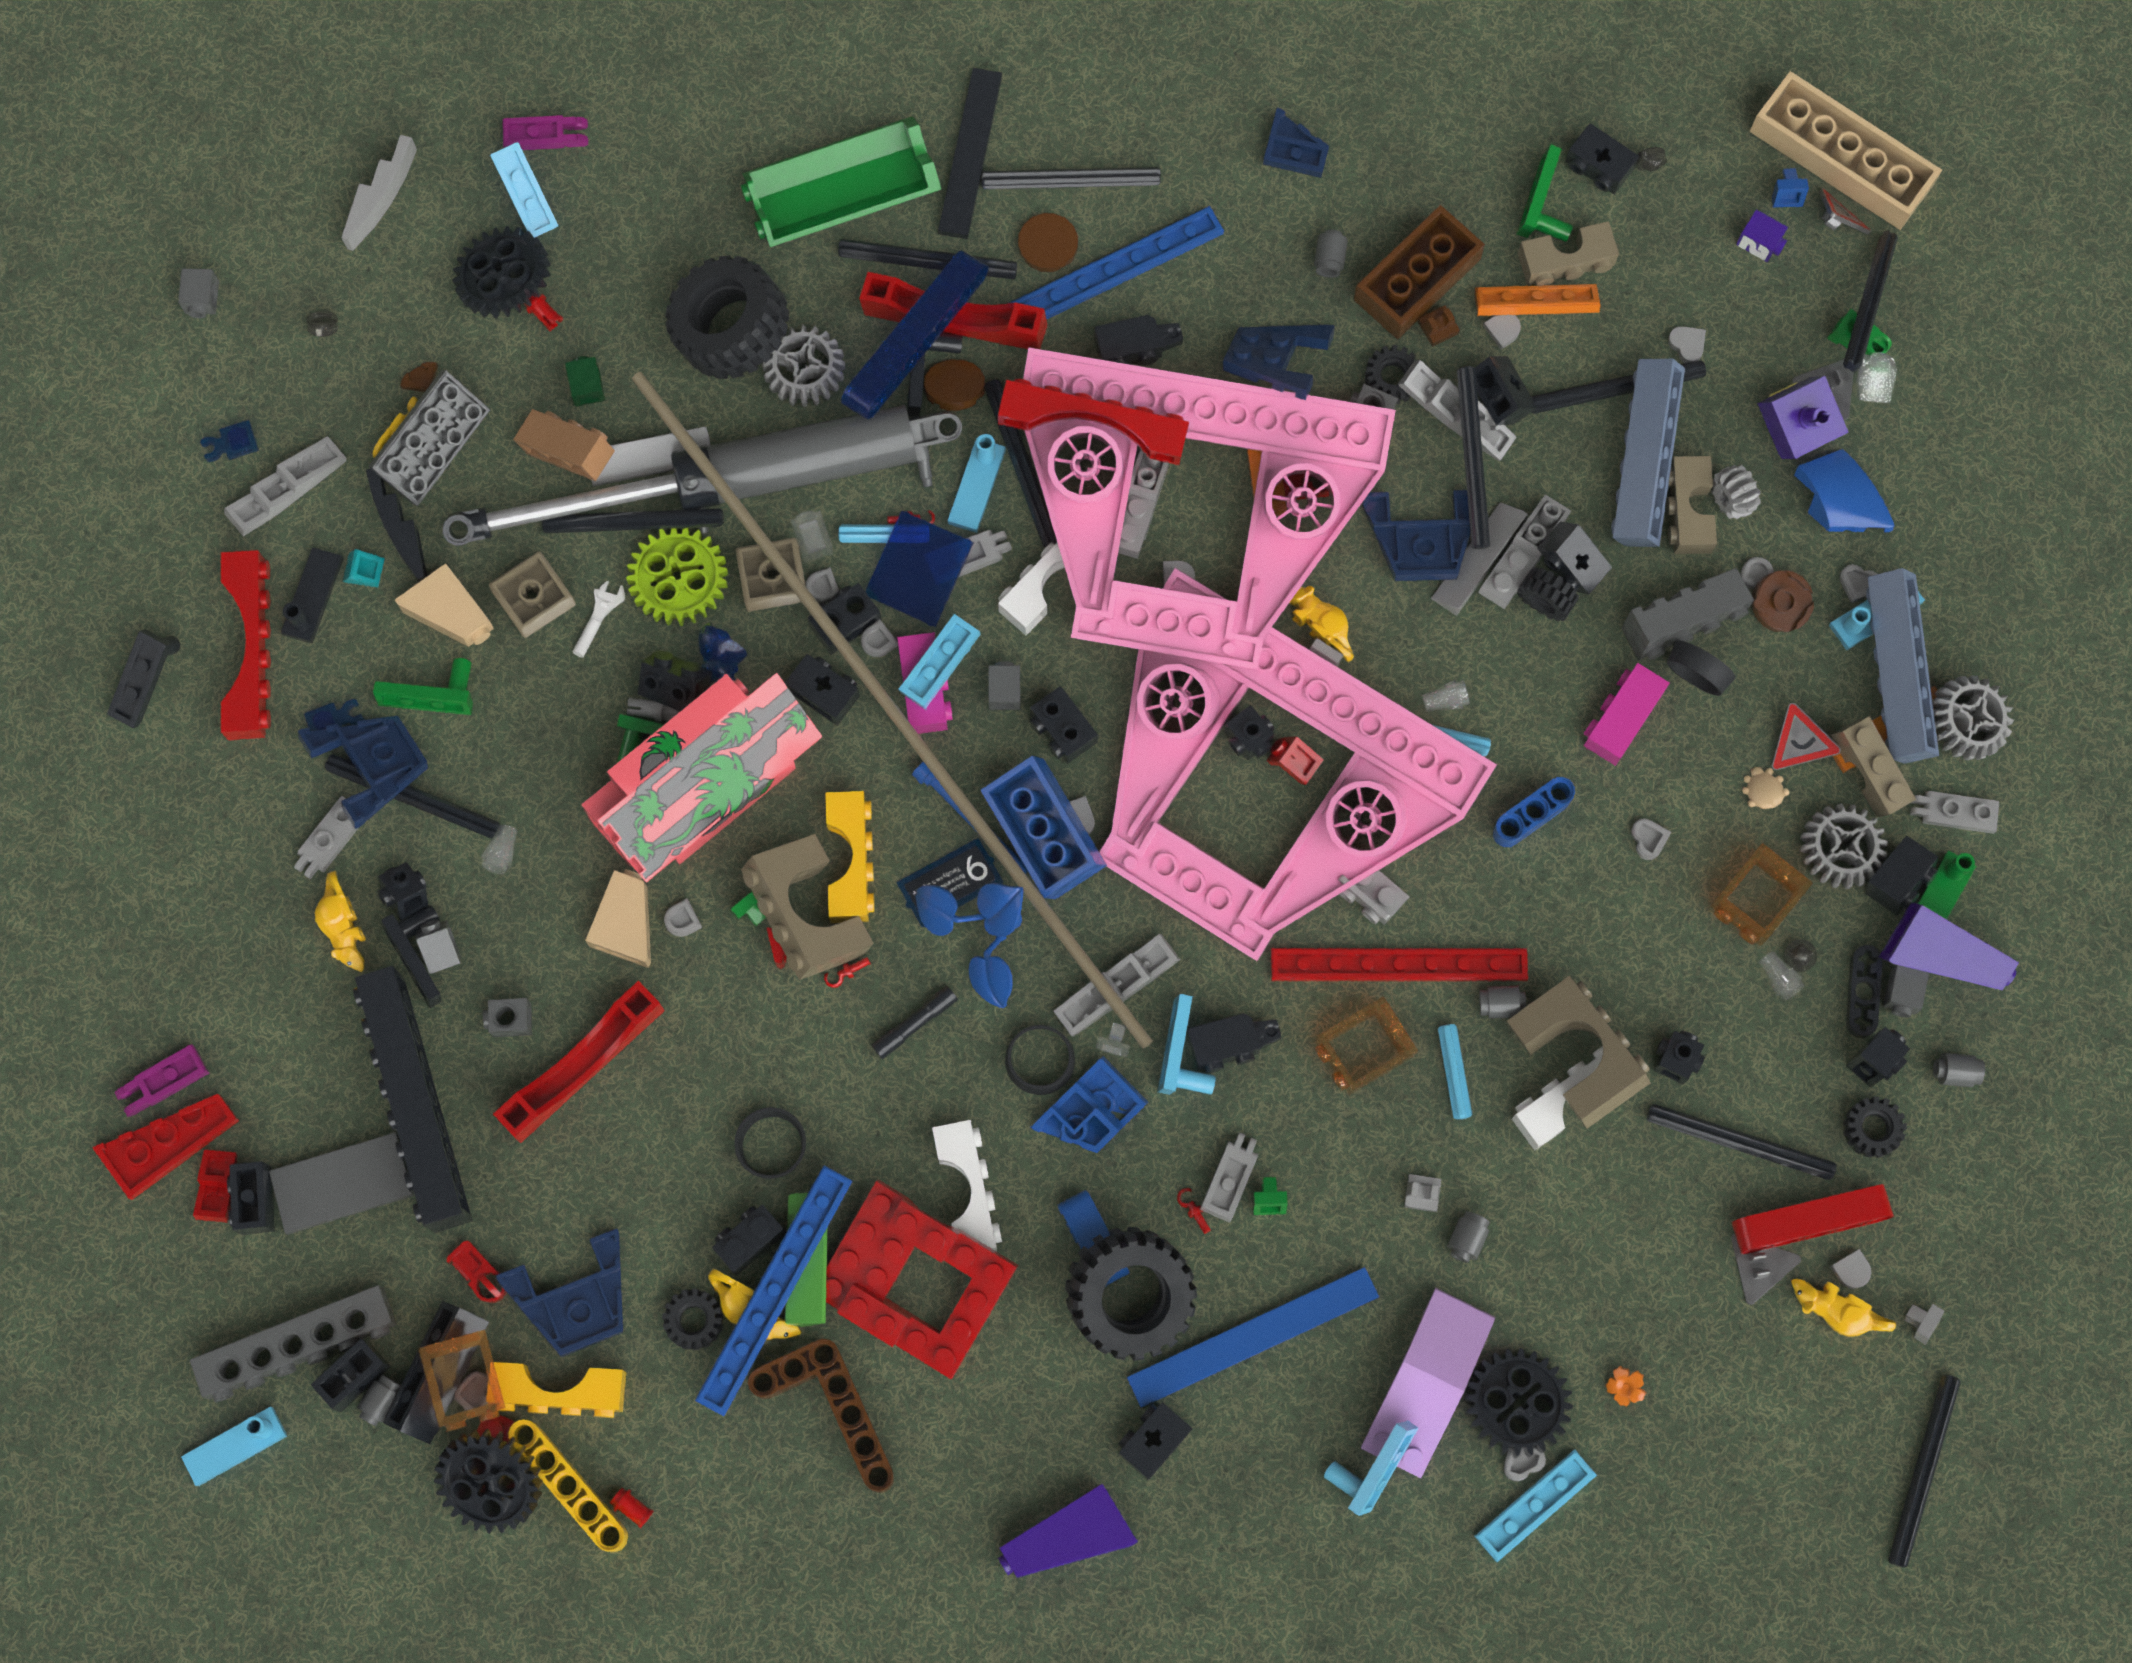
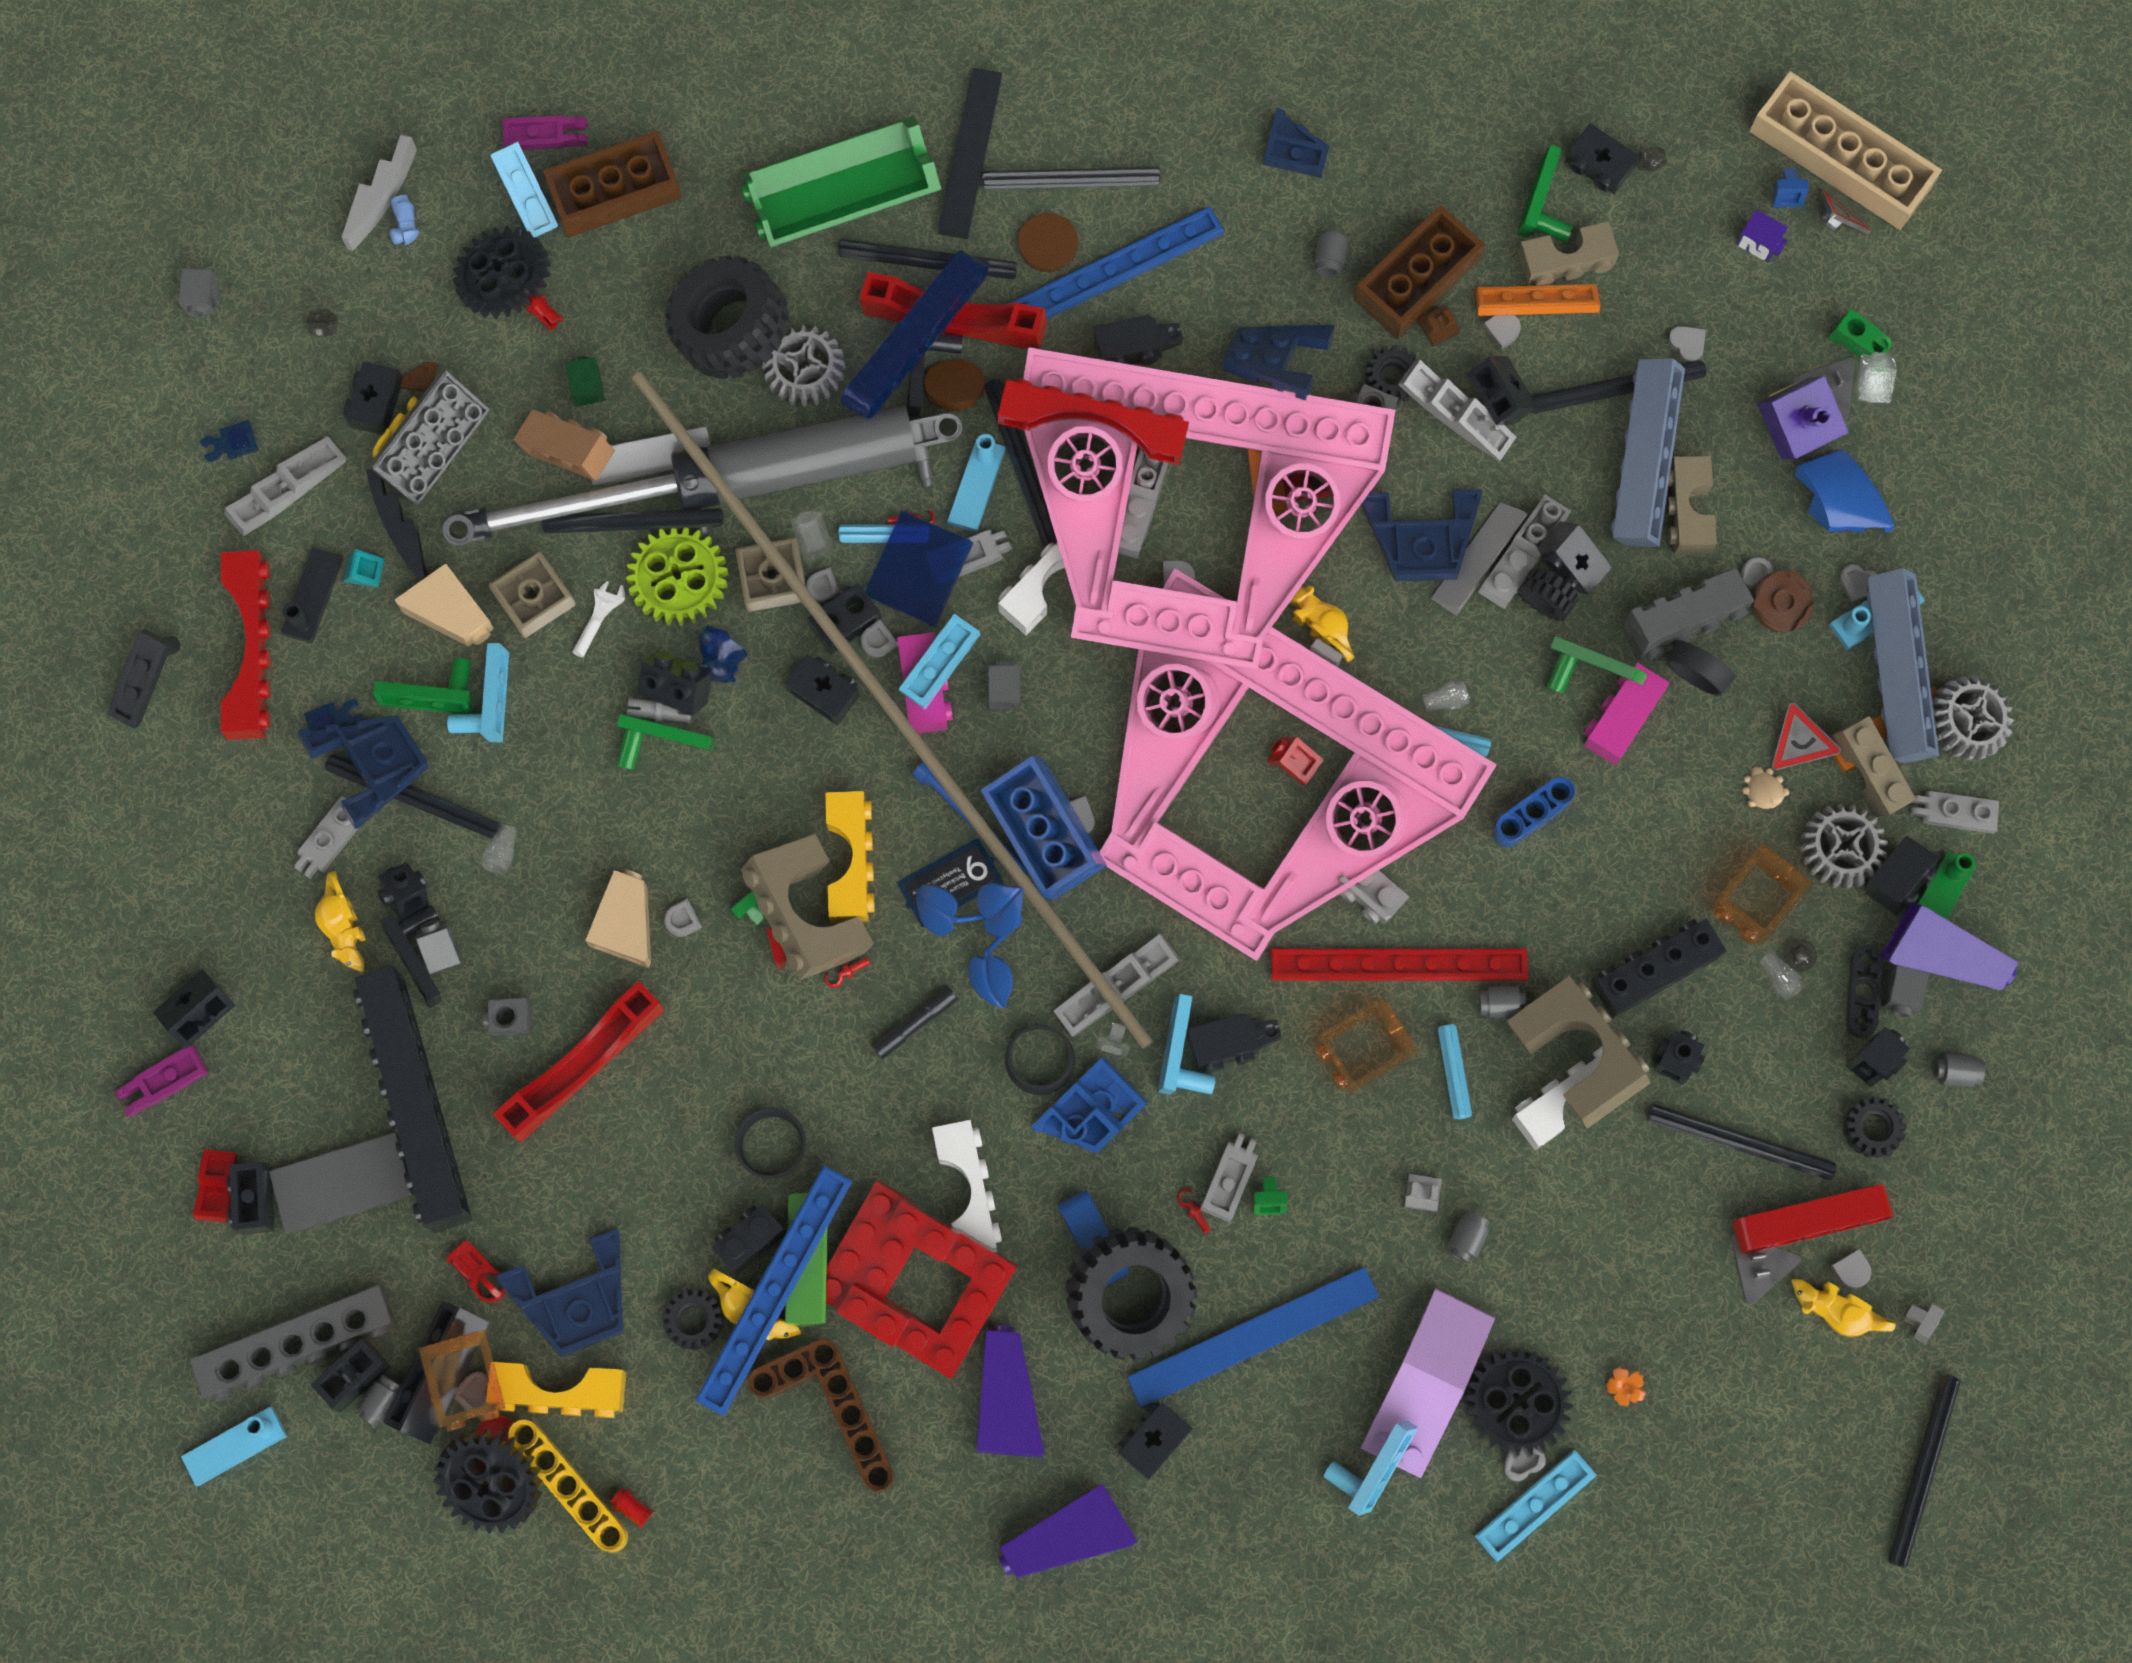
red wing [92,1094,239,1200] -> none
panel [581,673,823,883] -> none
black brick [1029,686,1098,764] -> none
black brick [1224,705,1274,760] -> none
black axle [1457,366,1490,549] -> none
light grey tile [1631,819,1671,860] -> none
light grey gear [1711,465,1761,519] -> none
black axle [1843,230,1898,372] -> none
none -> black brick [153,969,236,1049]
none -> black brick [343,362,403,435]
none -> medium blue arm [390,195,420,246]
none -> medium azure piece [447,643,509,742]
none -> reddish brown brick [543,130,682,238]
none -> dark purple slope [977,1325,1044,1458]
none -> green piece [1546,636,1647,694]
none -> black brick [1593,918,1727,1019]

